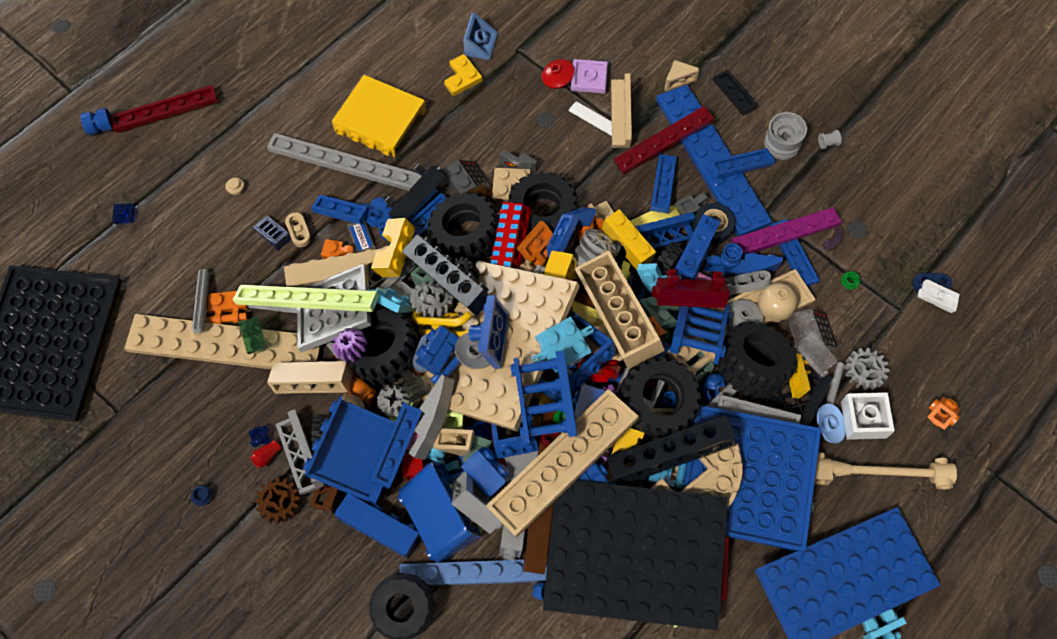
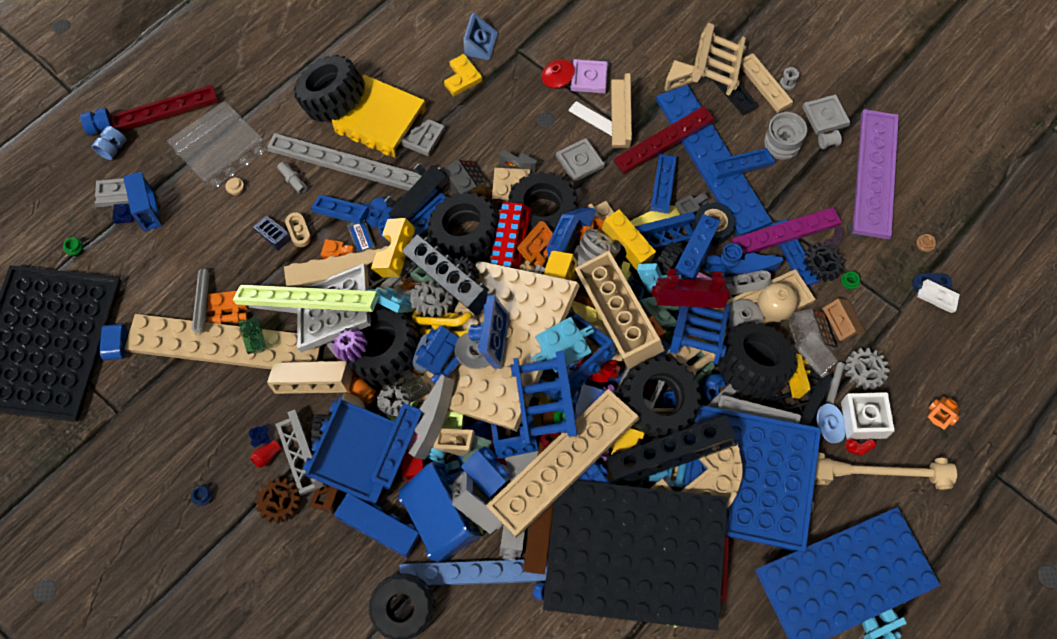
none -> green plate [63,237,83,256]
none -> medium blue wheel [91,126,127,160]
none -> light grey plate [95,178,129,207]
none -> blue beam [100,324,127,360]
none -> blue window [123,172,162,232]
none -> clear panel [167,101,267,191]
none -> light grey pin [277,161,308,194]
none -> black tyre [294,55,365,122]
none -> reddish brown hand [398,276,422,291]
none -> light grey wing [399,120,445,157]
none -> light grey plate [556,138,605,182]
none -> tan fence [691,23,746,95]
none -> tan plate [740,53,793,113]
none -> light grey bush [780,67,799,90]
none -> light grey plate [802,95,850,135]
none -> black gear [803,243,845,282]
none -> medium nougat panel [823,298,865,341]
none -> red arm [845,438,876,456]
none -> medium lavender plate [852,109,899,240]
none -> medium nougat plate [916,234,936,252]

